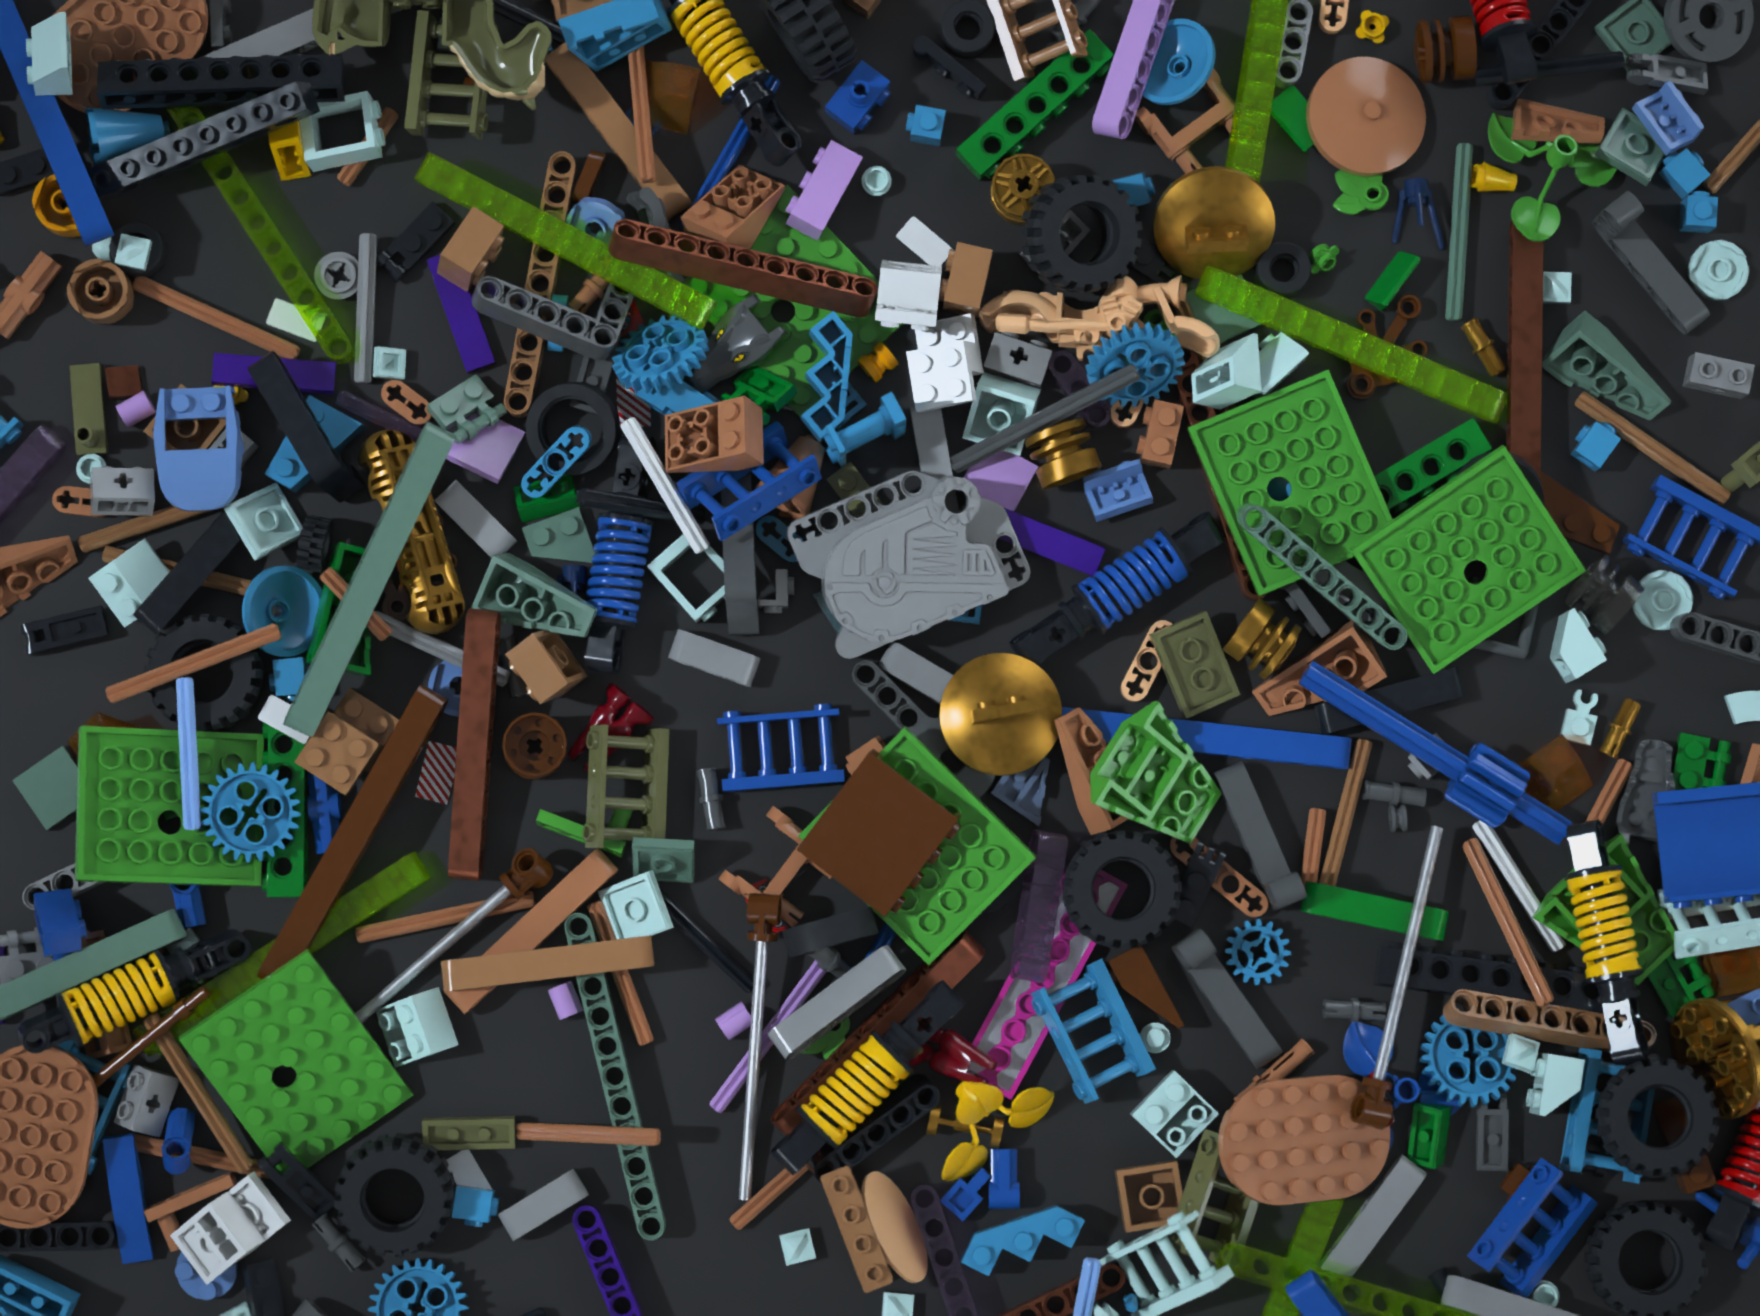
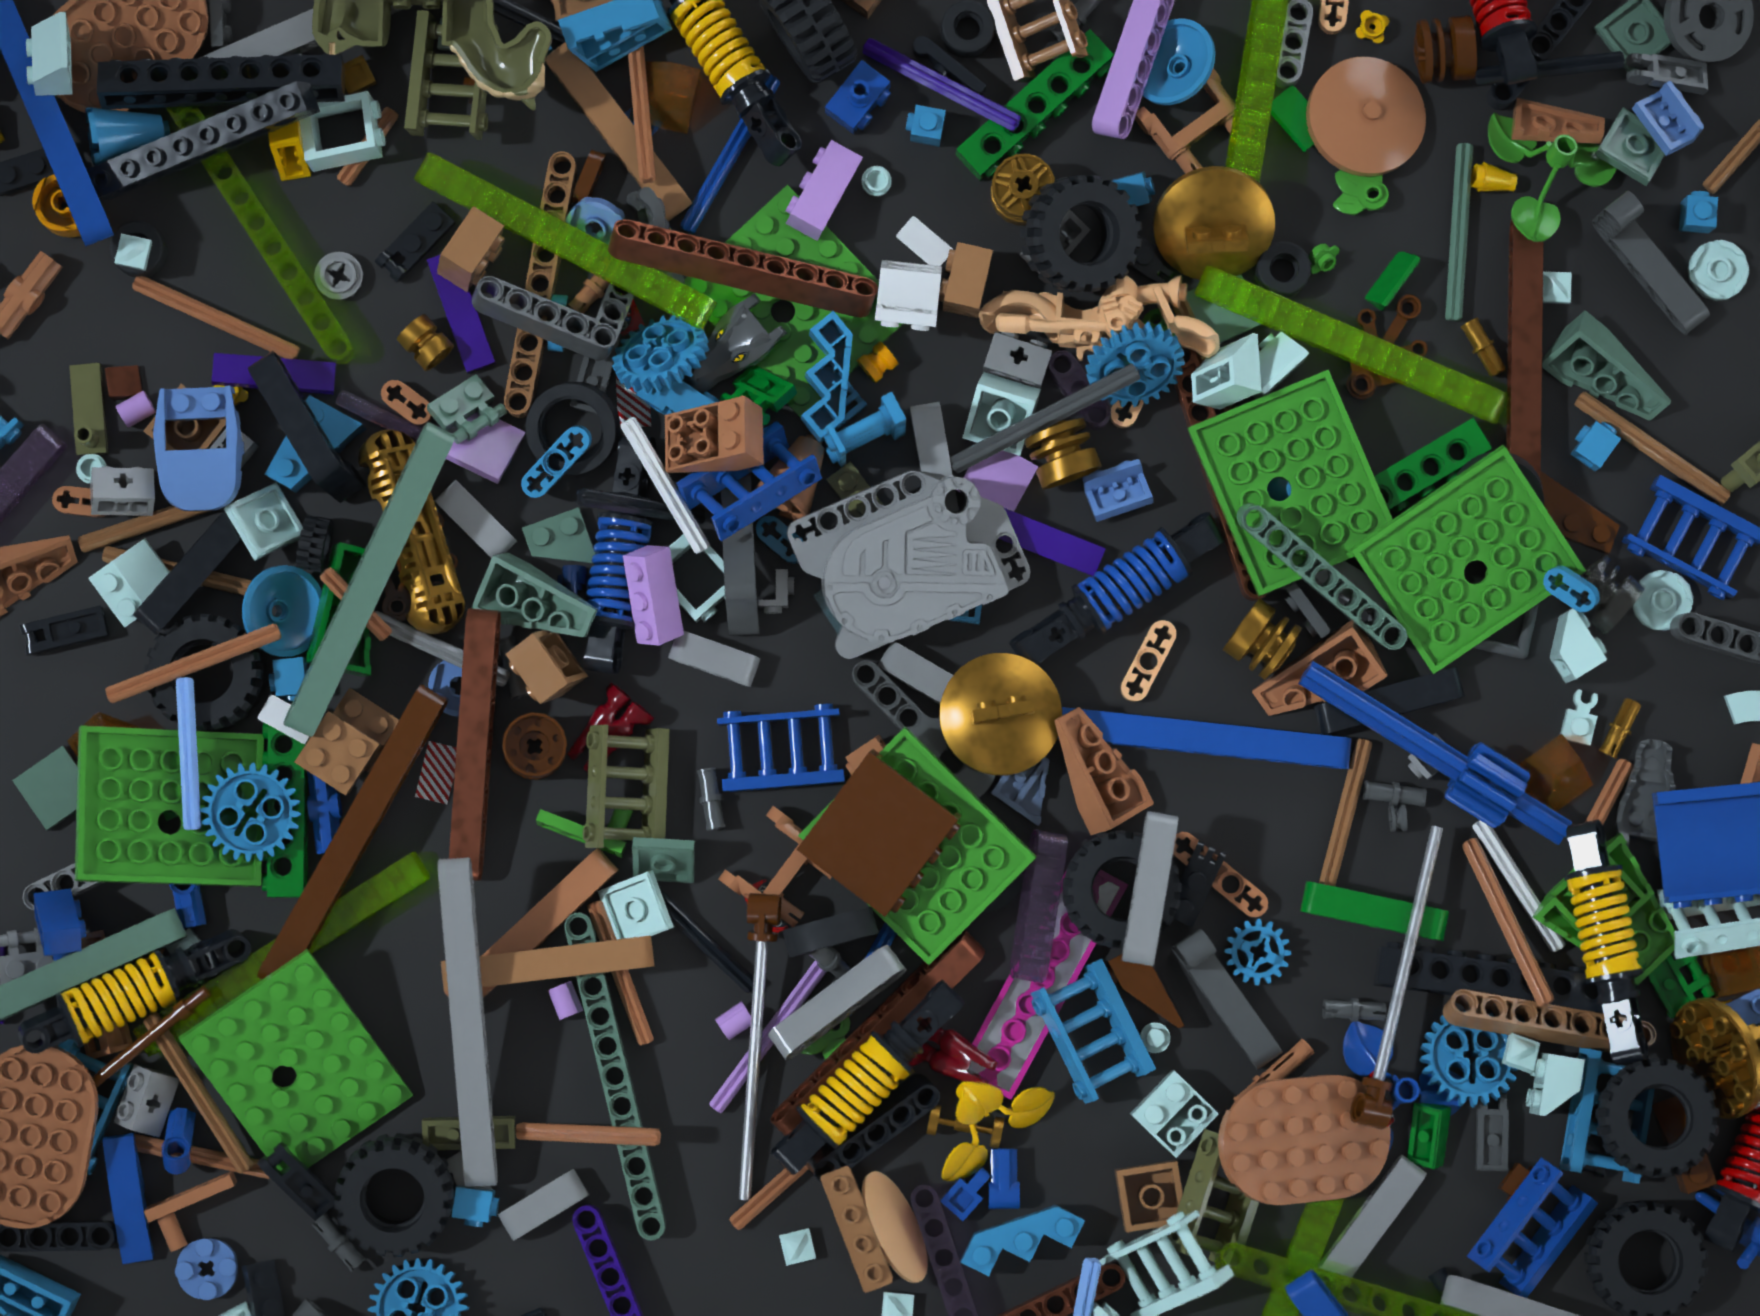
medium nougat brick [67,259,134,325] -> none
light aqua hinge [92,237,113,261] -> none
white bracket [170,1171,291,1285] -> none
white sticker [266,298,325,342] -> none
light grey axle [354,233,377,383] -> none
piece [355,848,553,1023] -> none
nougat axle [355,891,535,943] -> none
light aqua tile [373,346,407,381] -> none
light aqua slope [376,987,459,1068] -> none
green slope [513,474,580,523] -> none
nougat slope [681,164,785,249] -> none
white bracket [906,313,984,412] -> none
bright green wedge [1090,701,1222,844] -> none
dark azure piece [1123,1293,1140,1313] -> none
nougat brick [1136,399,1184,469] -> none
olive plate [1149,610,1240,719] -> none
dark grey beam [1213,761,1307,910] -> none
nougat axle [1300,808,1326,888] -> none
dark blue plant [1392,178,1444,250] -> none
light aqua plate [1528,1280,1560,1307] -> none
dark azure brick [1659,148,1711,200] -> none
green plate [1671,732,1732,790] -> none
light grey brick [1682,352,1755,399] -> none
none -> pearl gold plate [344,55,377,95]
none -> pearl gold wheel [396,314,454,372]
none -> light grey beam [438,857,498,1187]
none -> lavender brick [623,545,684,646]
none -> dark purple axle [862,38,1021,131]
none -> light grey beam [1122,811,1178,966]
none -> dark azure beam [1543,566,1600,612]

